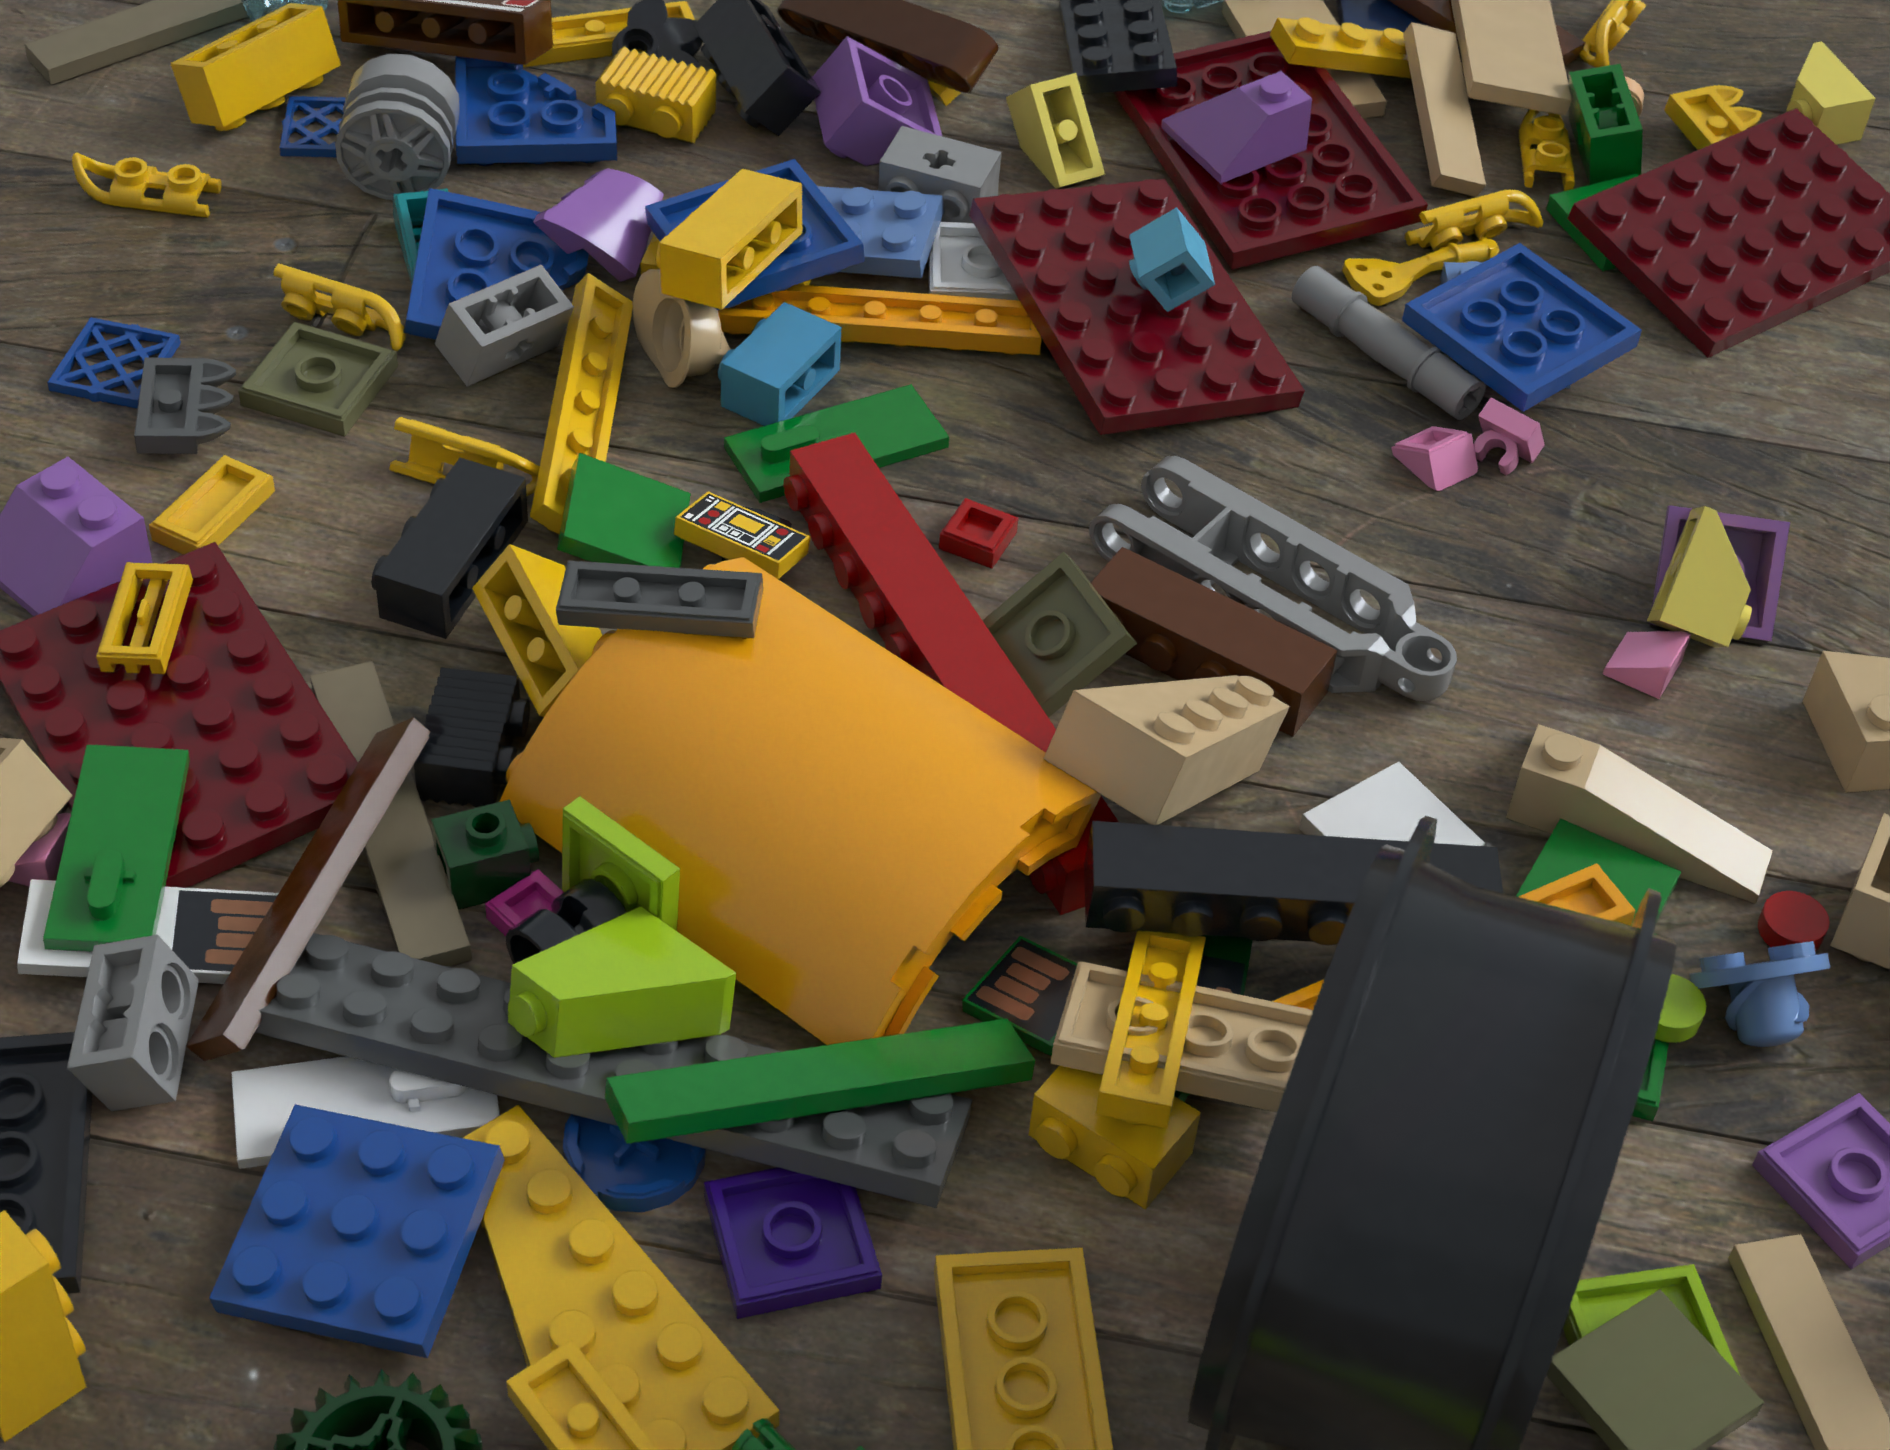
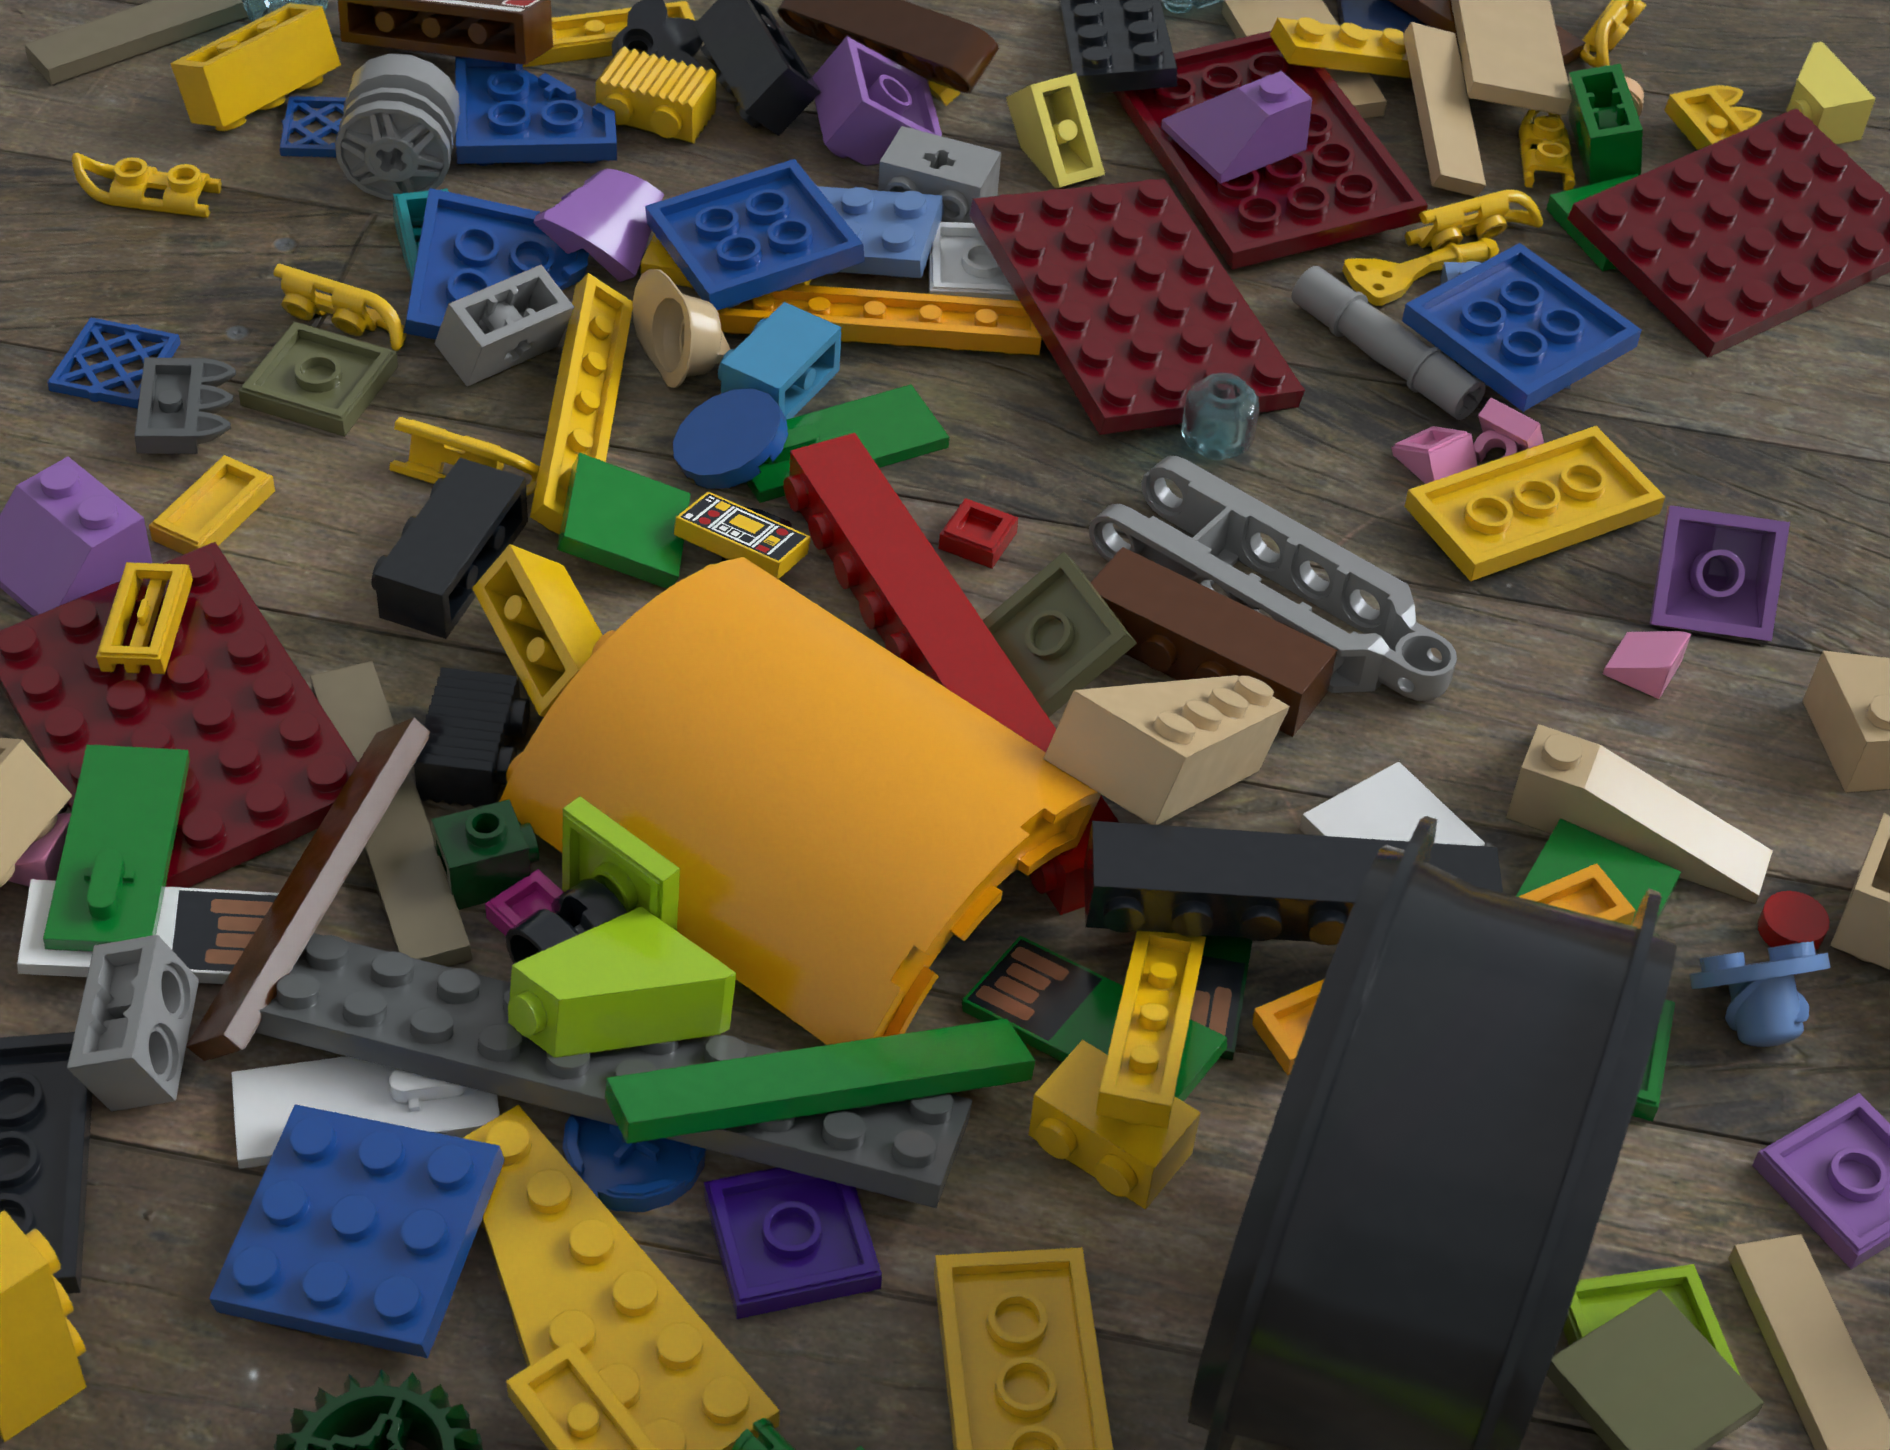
dark grey tile [556,560,764,638] -> none
yellow brick [656,169,803,310] -> none
tan tile [1050,961,1313,1112] -> none
medium azure brick [1129,207,1215,312] -> none
light yellow slope [1647,506,1752,648] -> none
lime tile [1655,974,1706,1043] -> none
none -> blue tile [673,388,788,489]
none -> clear light blue head [1181,373,1260,460]
none -> yellow plate [1404,426,1665,582]

